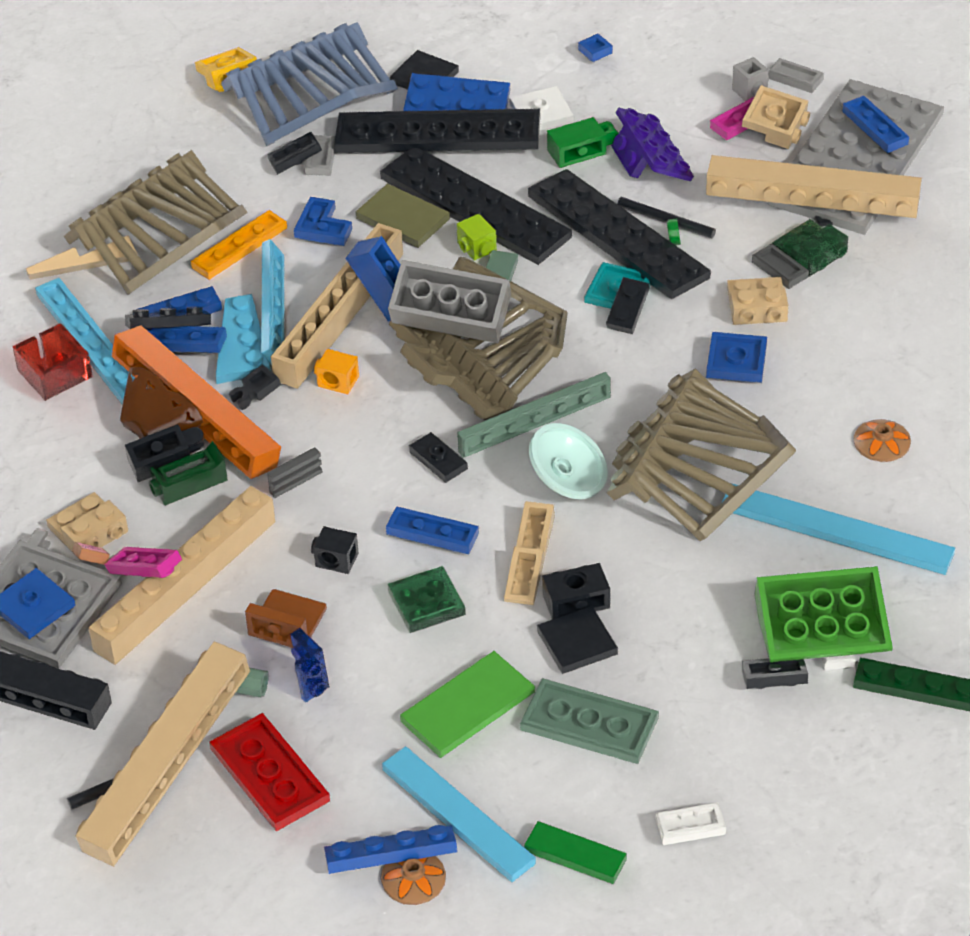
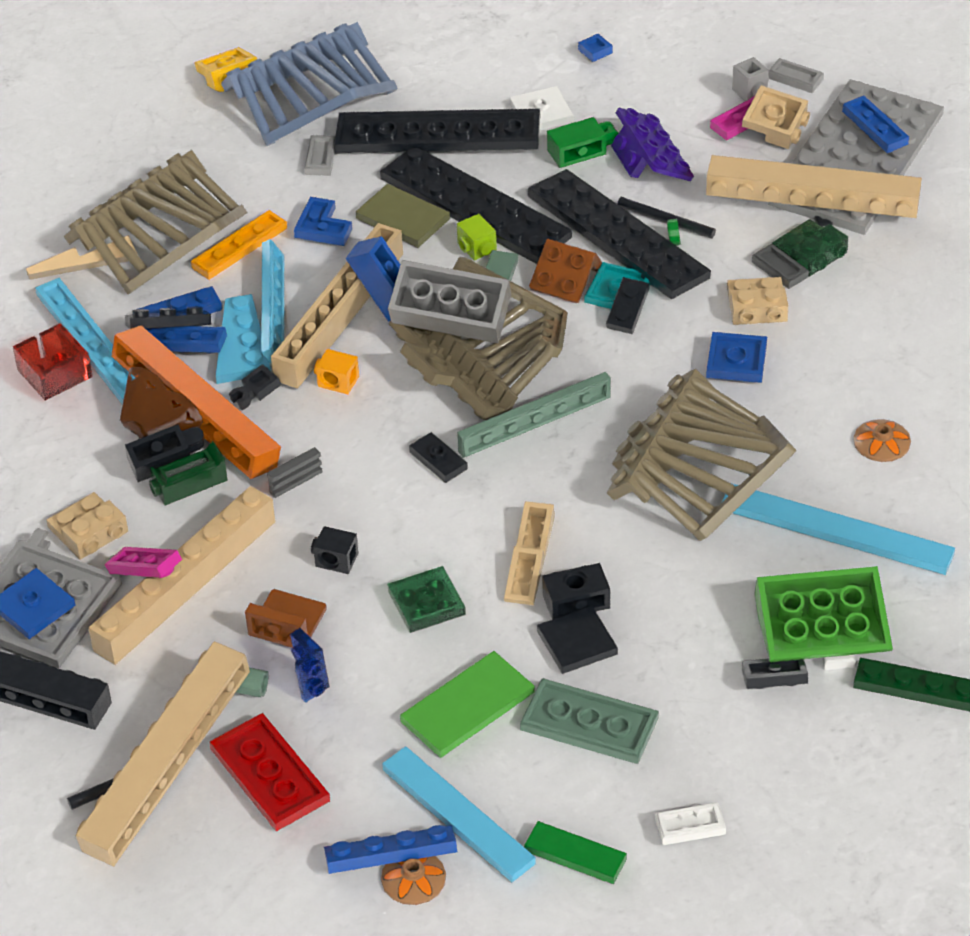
nougat tile [72,542,110,565] -> none
black plate [267,132,322,175] -> none
blue plate [386,506,479,555] -> none
black tile [390,50,459,90] -> none
blue plate [403,73,511,111] -> none
light aqua dish [529,423,608,499] -> none
none -> dark orange bracket [529,239,602,303]

